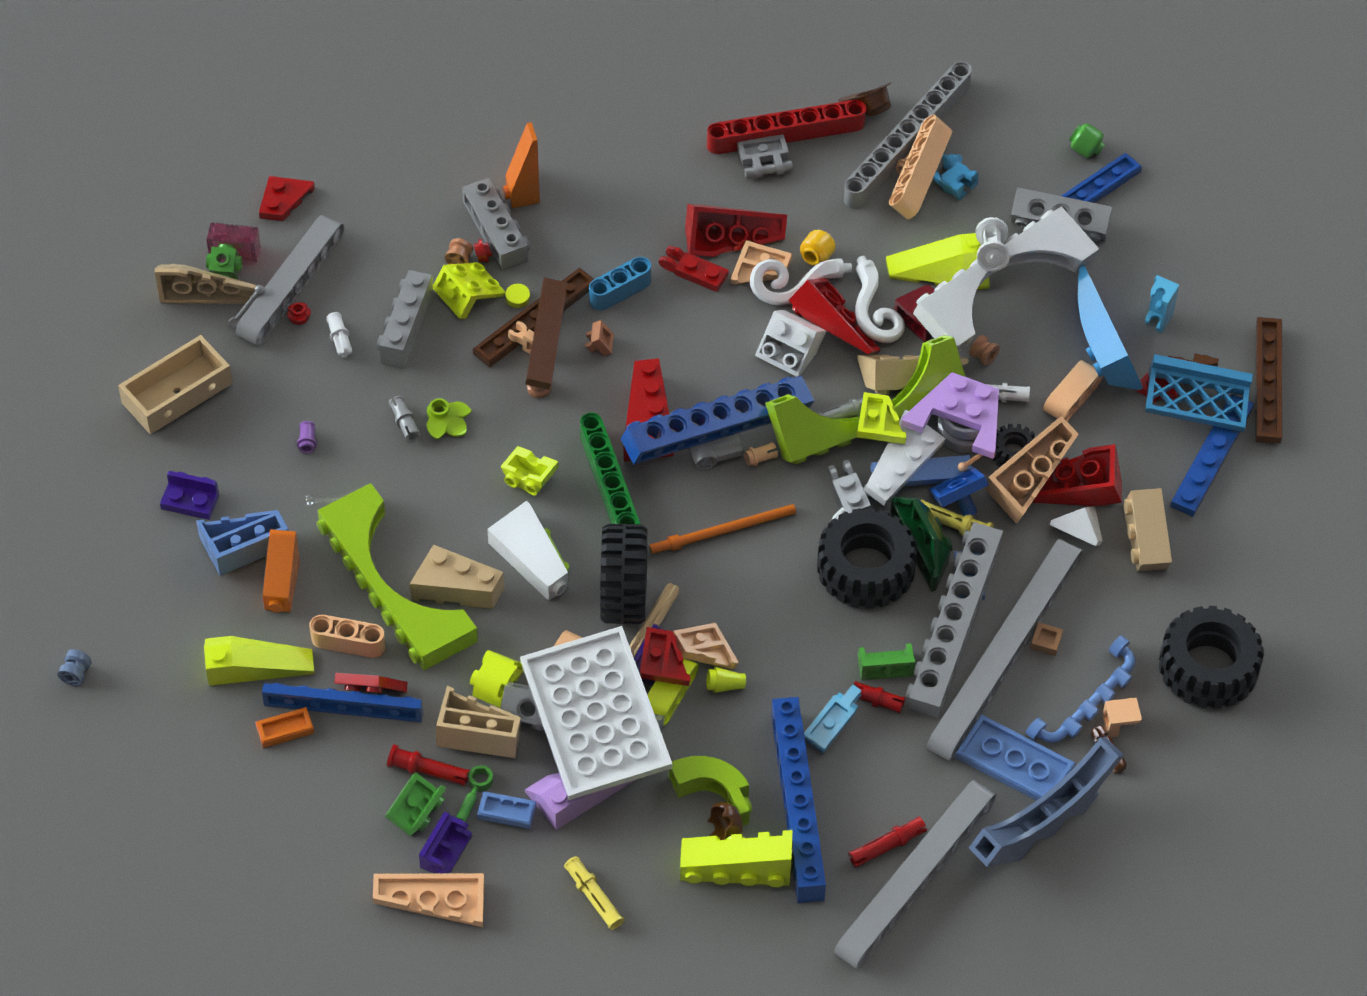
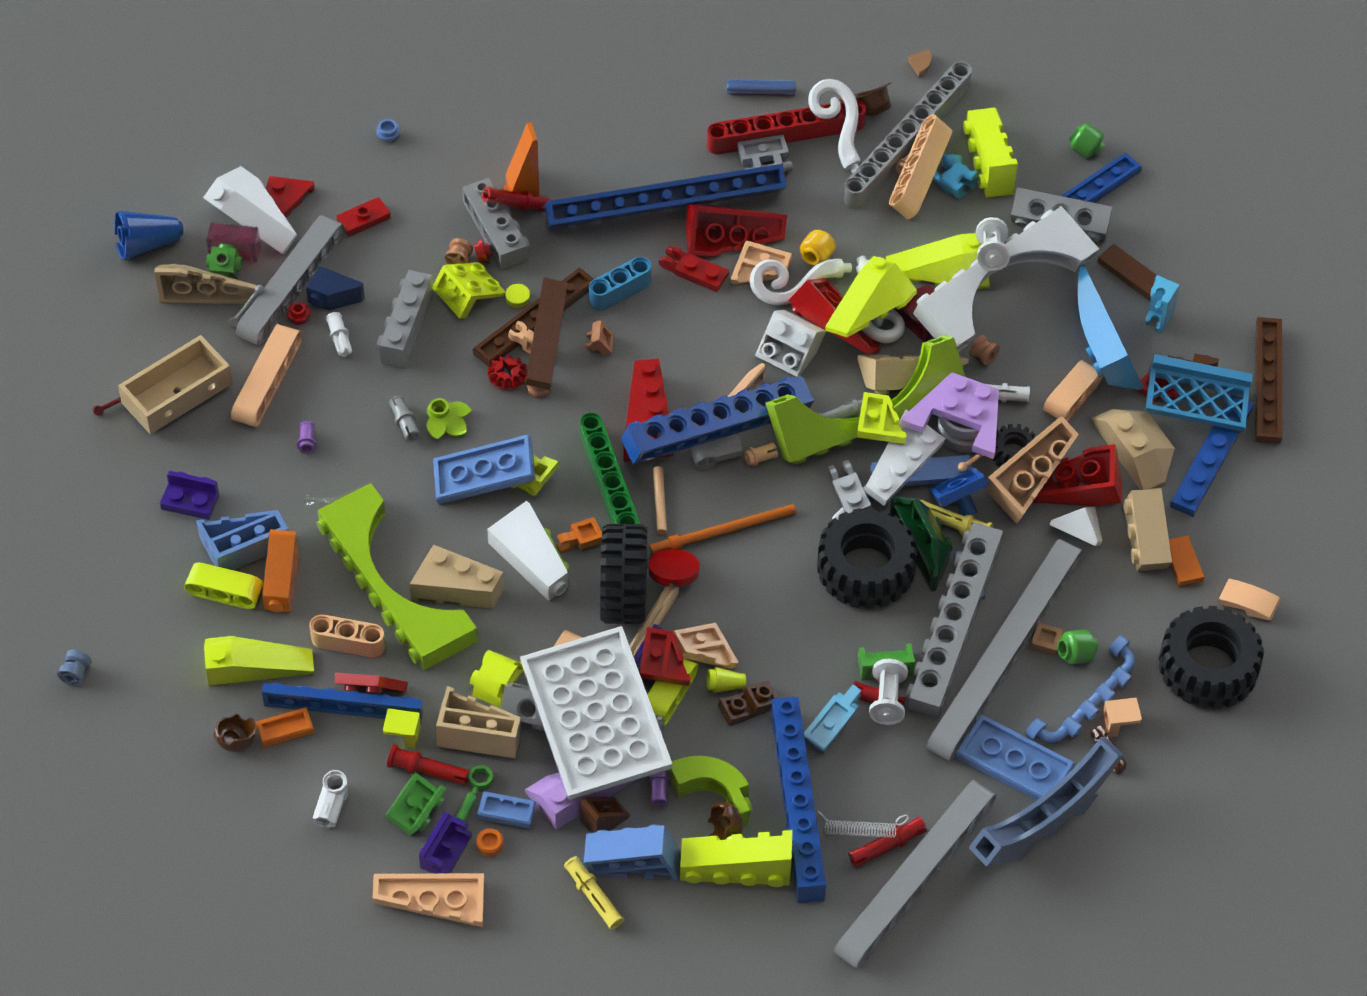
none -> dark red hinge [92,397,121,416]
none -> blue cone [114,211,184,259]
none -> neon yellow beam [184,562,264,609]
none -> white wedge [203,166,298,255]
none -> reddish brown hair [213,713,257,752]
none -> light nougat beam [231,324,302,427]
none -> dark blue slope [306,266,365,310]
none -> white piece [312,770,349,829]
none -> red plate [336,197,391,237]
none -> medium blue plate [376,119,400,141]
none -> neon yellow panel [383,709,421,749]
none -> medium blue tile [433,434,536,505]
none -> orange tile [476,828,504,857]
none -> red pin [481,187,550,212]
none -> red gear [488,354,527,390]
none -> blue brick [544,164,787,229]
none -> orange plate [556,517,602,553]
none -> reddish brown slope [580,797,630,833]
none -> medium blue wedge [584,825,681,881]
none -> red tile [648,549,700,587]
none -> medium lavender pin [649,770,671,807]
none -> light nougat bar [653,466,667,535]
none -> reddish brown slope [718,681,778,726]
none -> medium blue axle [727,79,796,95]
none -> light nougat slope [728,363,766,411]
none -> white plant [808,79,862,173]
none -> white piece [817,810,909,838]
none -> neon yellow wedge [825,256,917,337]
none -> white hose [869,659,908,725]
none -> medium nougat tile [908,49,931,77]
none -> neon yellow wedge [963,108,1018,198]
none -> bright green head [1057,629,1098,665]
none -> tan wedge [1091,409,1175,490]
none -> reddish brown tile [1097,244,1157,301]
none -> orange tile [1169,535,1204,587]
none -> light nougat slope [1219,579,1281,621]

